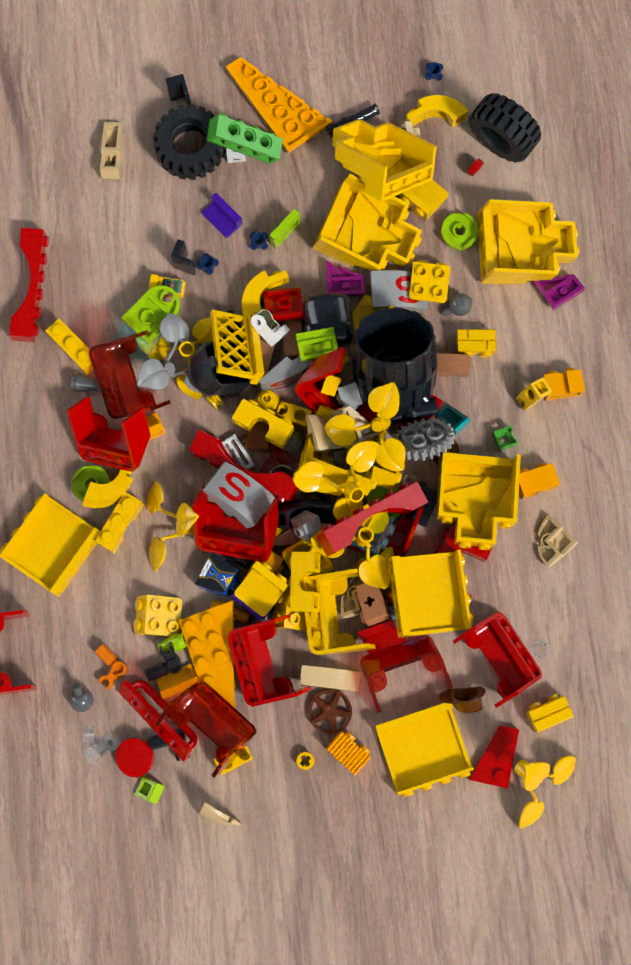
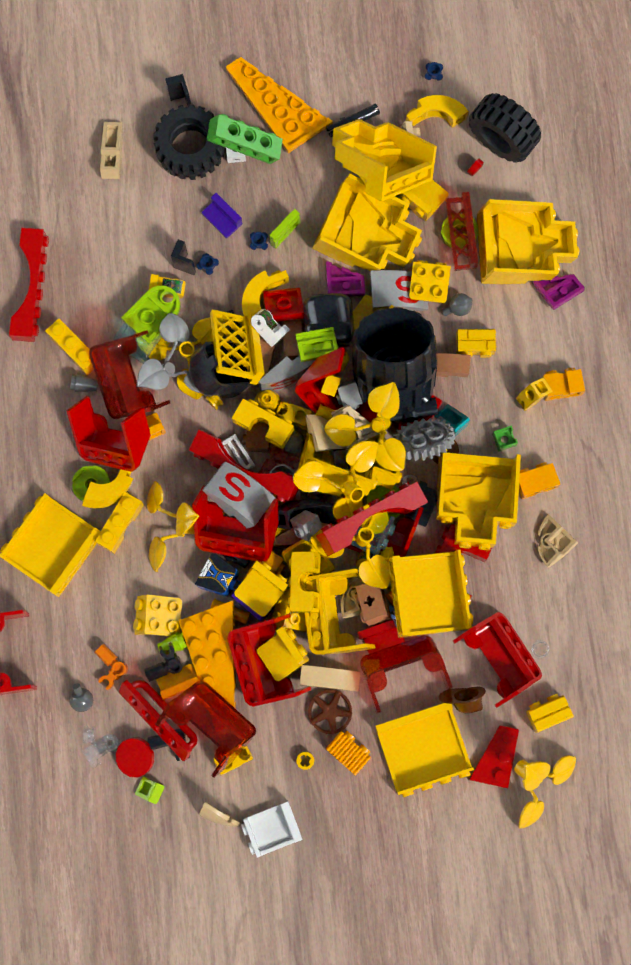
none -> white panel [241,802,302,858]
none -> yellow bracket [257,626,309,681]
none -> clear red fence [446,192,478,271]

